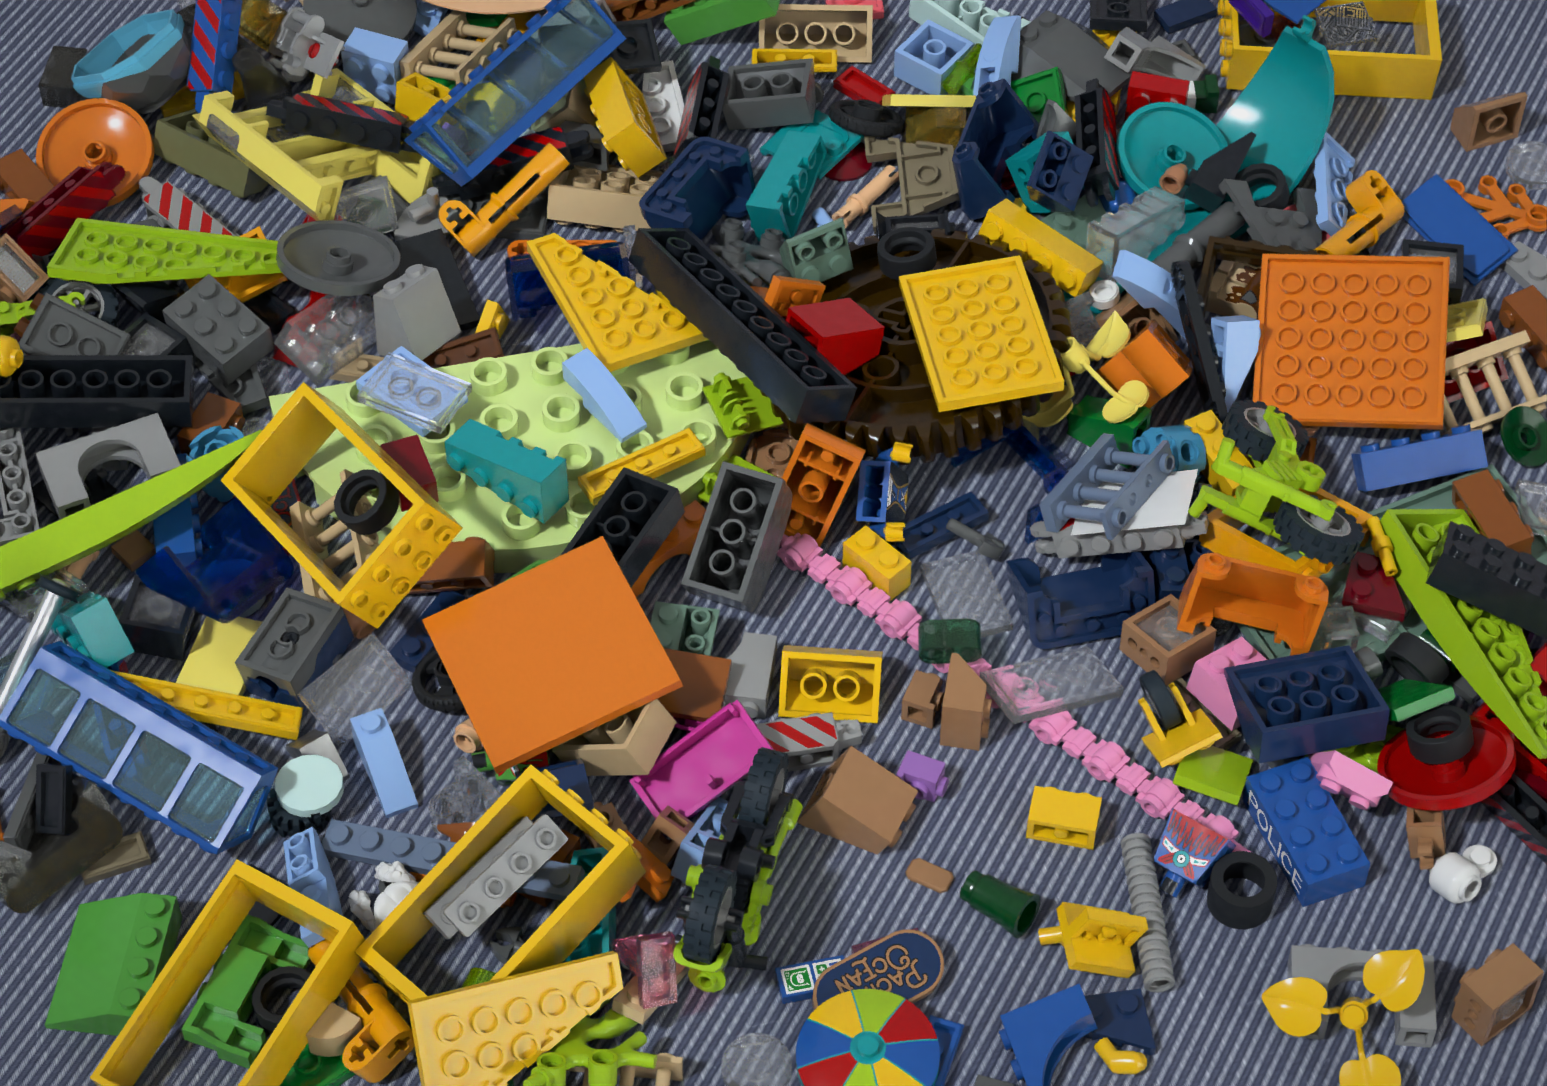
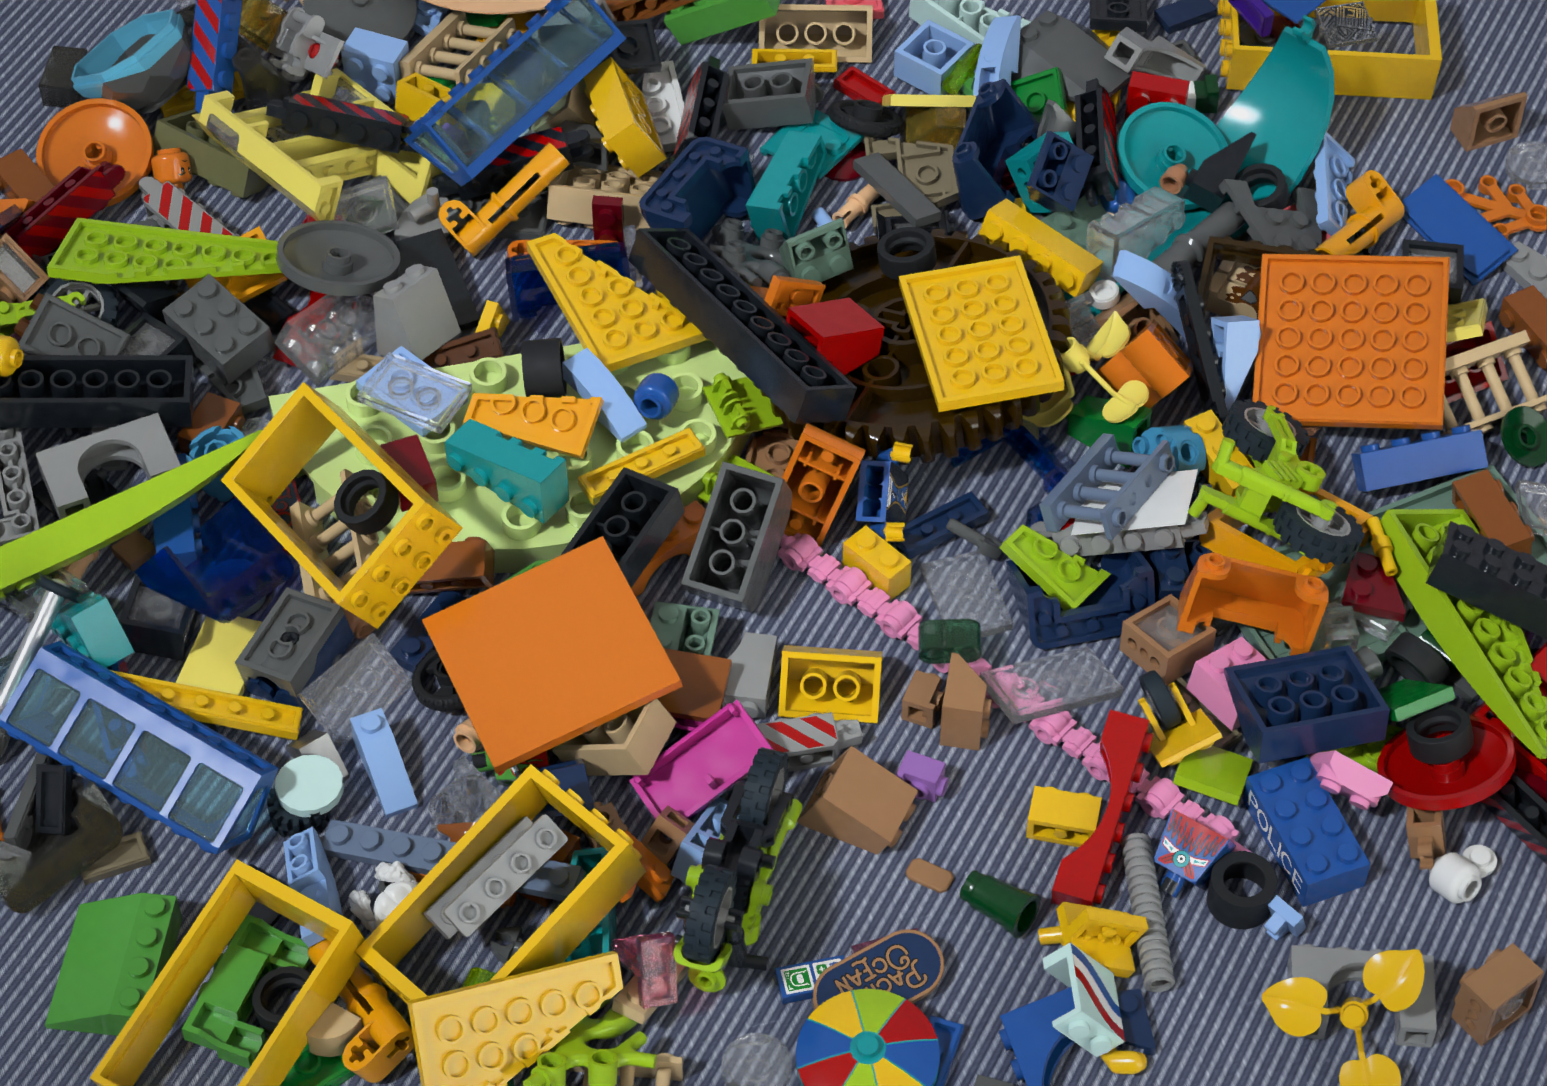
none -> orange head [151,148,192,189]
none -> light orange wing [463,393,604,460]
none -> black piece [521,338,567,398]
none -> dark red plate [592,195,625,248]
none -> blue head [633,373,679,420]
none -> dark grey tile [853,152,941,228]
none -> lime wing [999,524,1111,610]
none -> light aqua panel [1042,942,1125,1057]
none -> red arch [1051,709,1154,907]
none -> light blue tile [1264,895,1306,942]

